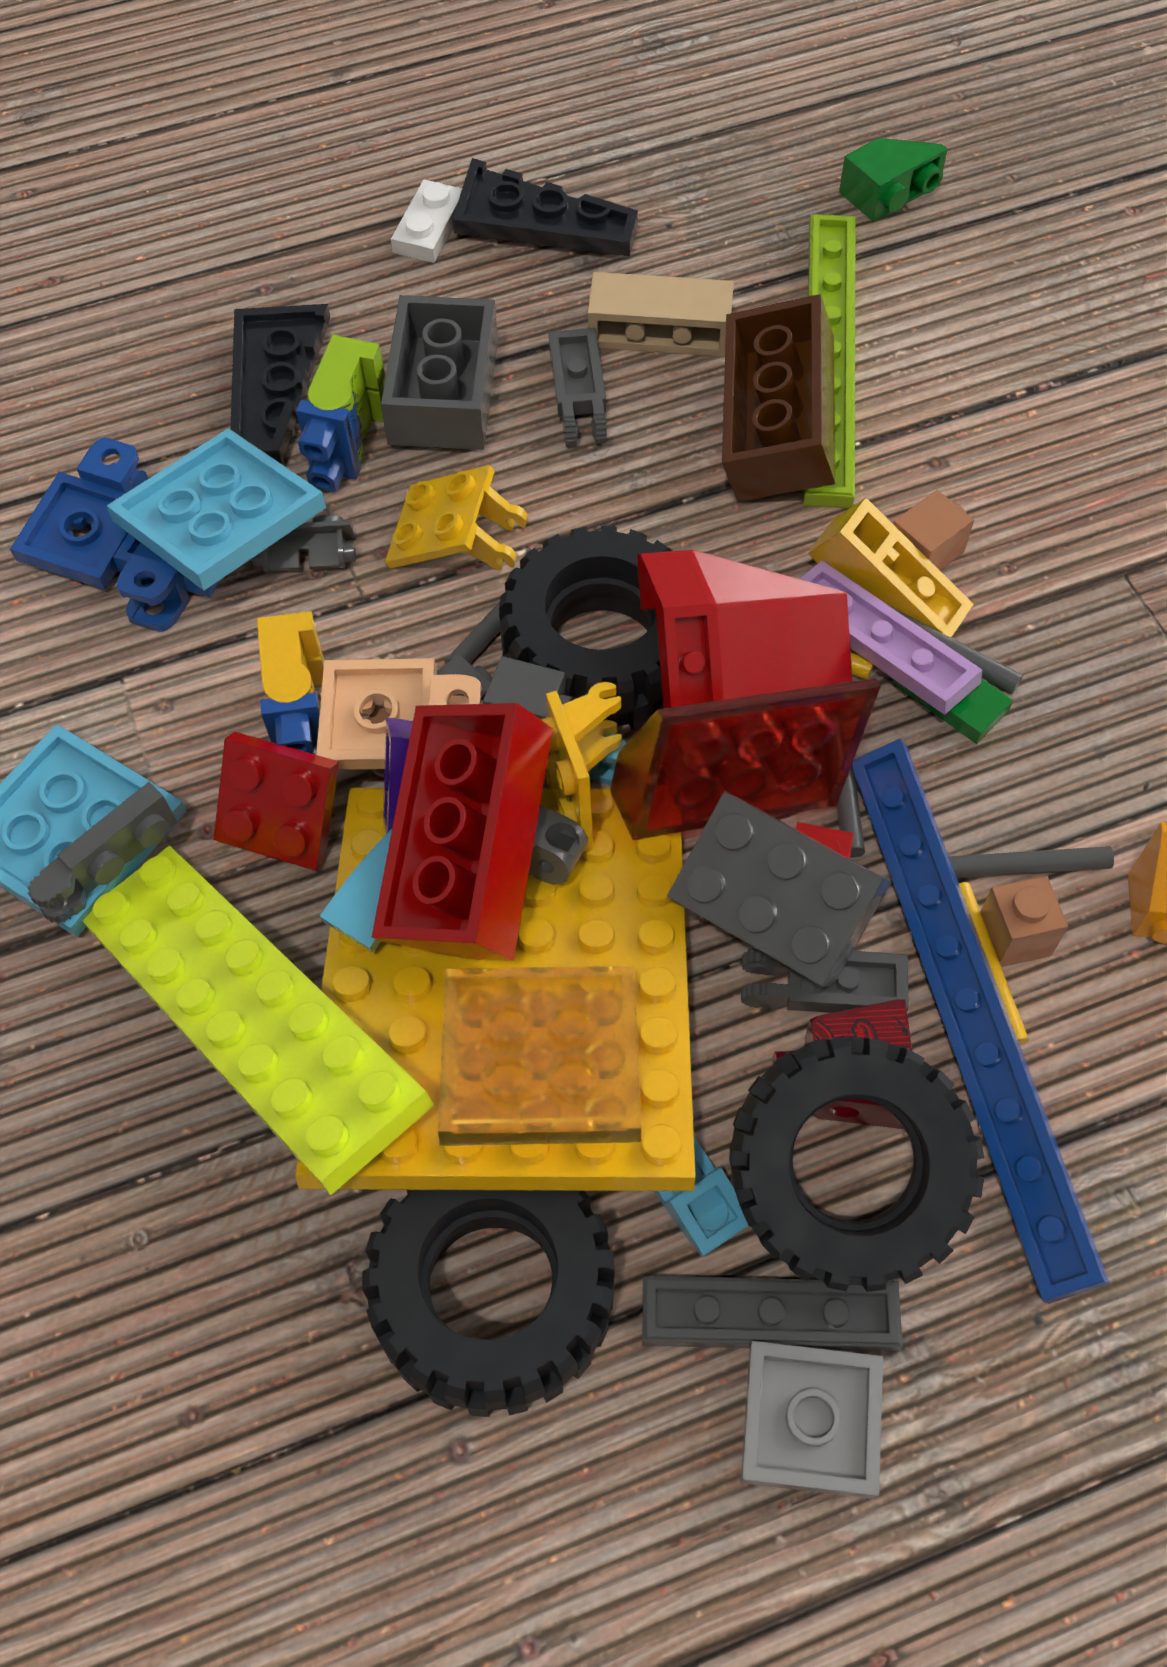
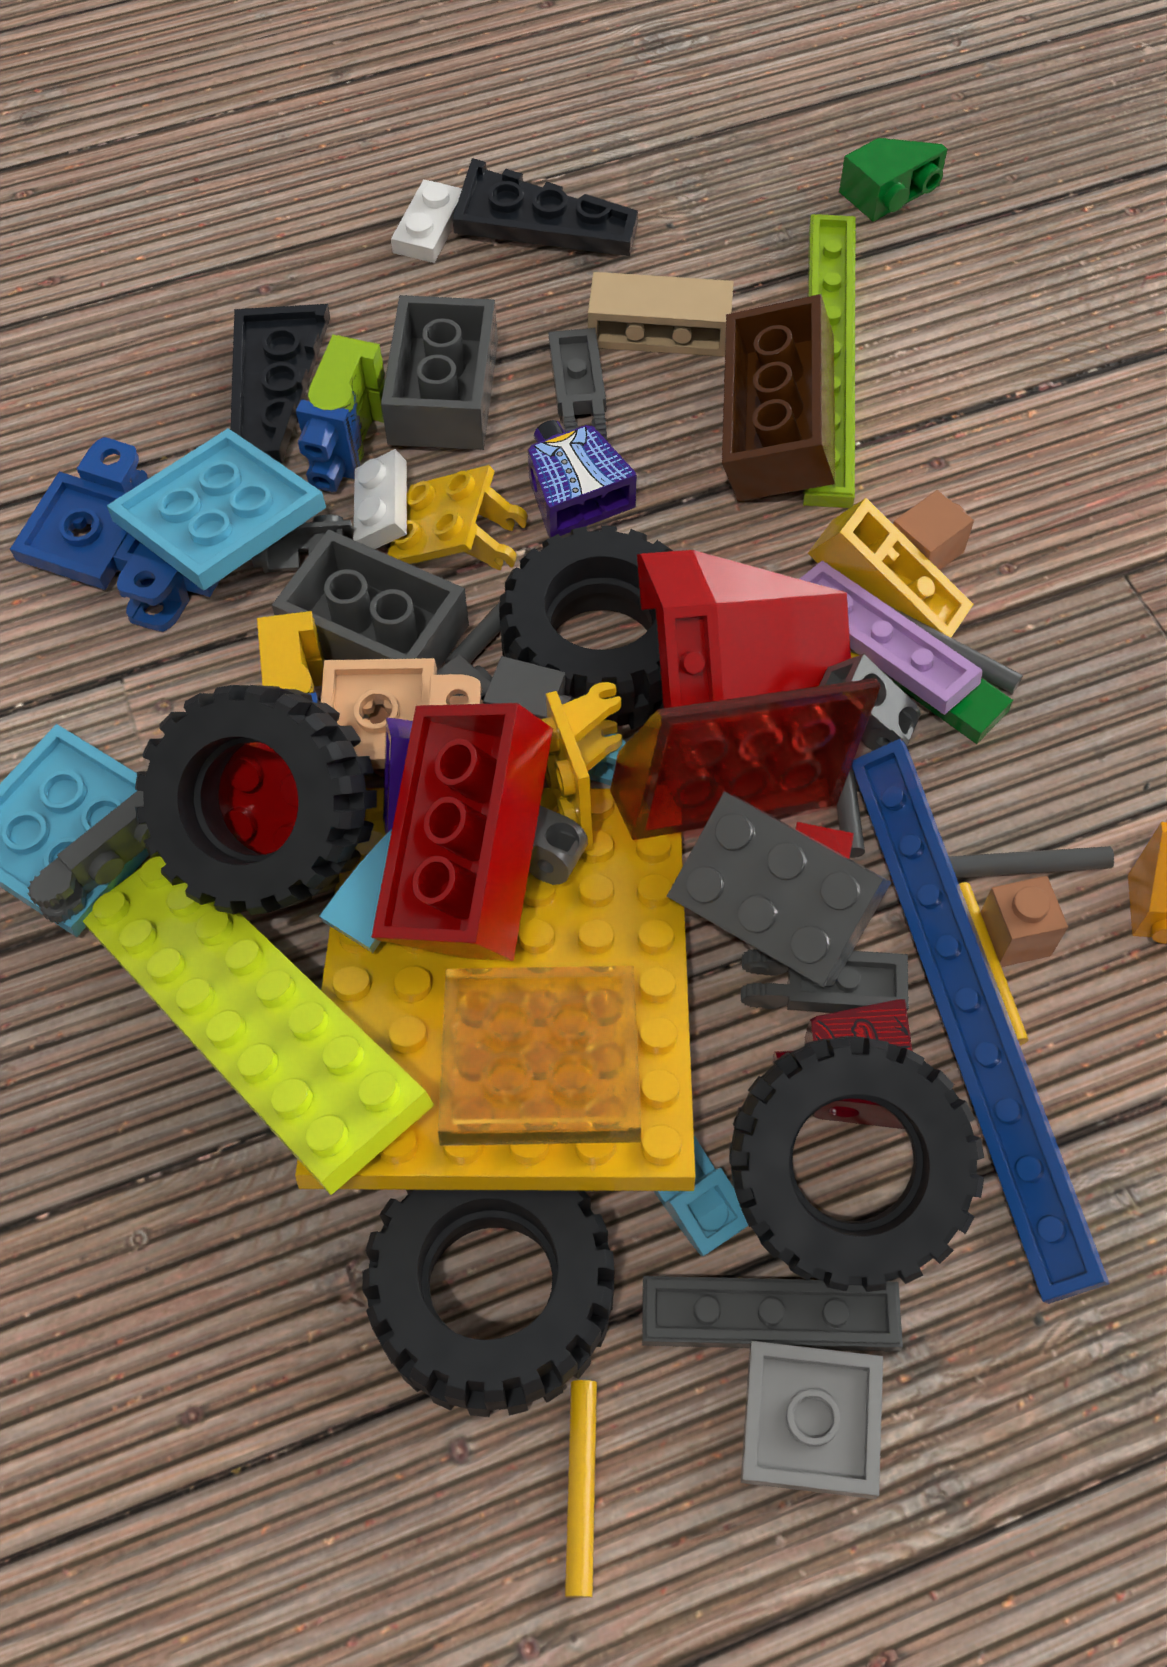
none -> black tyre [135,685,377,915]
none -> dark grey brick [272,529,469,670]
none -> white plate [353,449,407,549]
none -> torso [527,420,637,538]
none -> yellow bar [565,1380,597,1598]
none -> dark grey leg [810,654,921,751]

